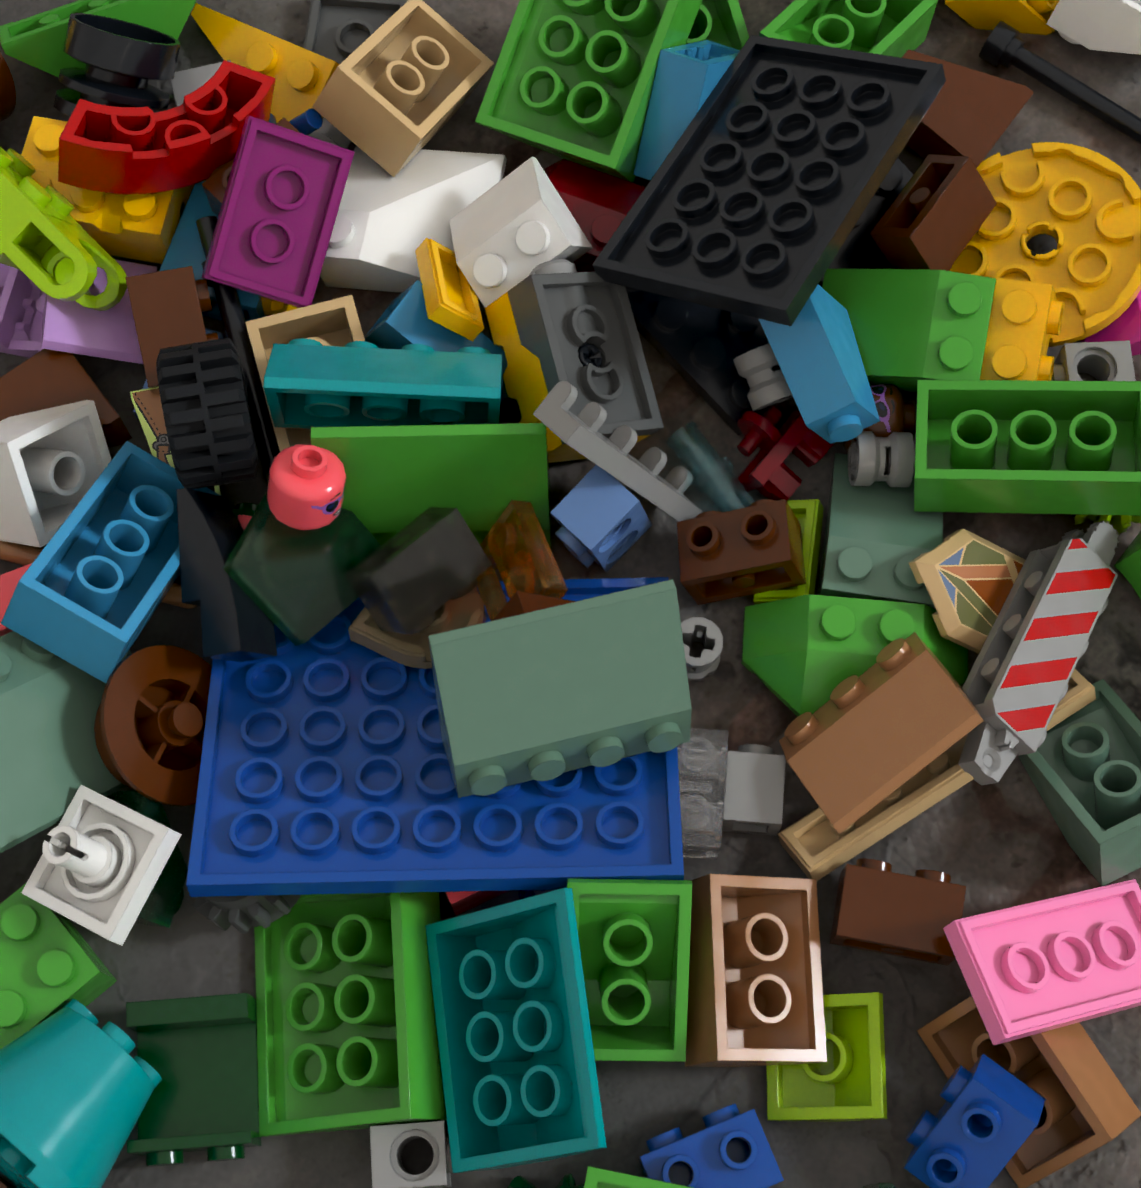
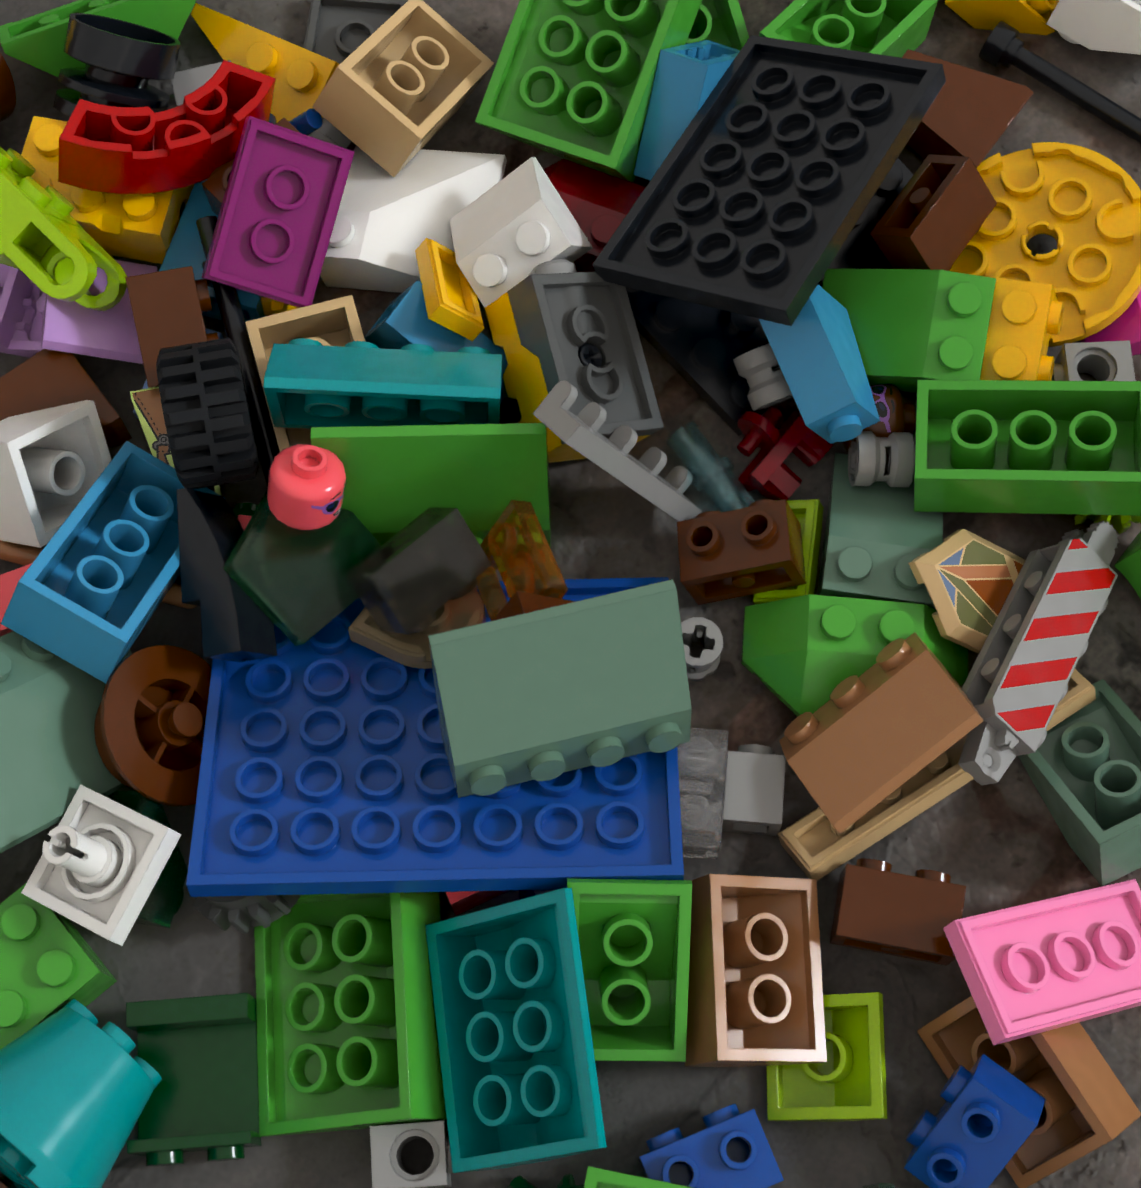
medium blue brick [550,465,652,572] -> none

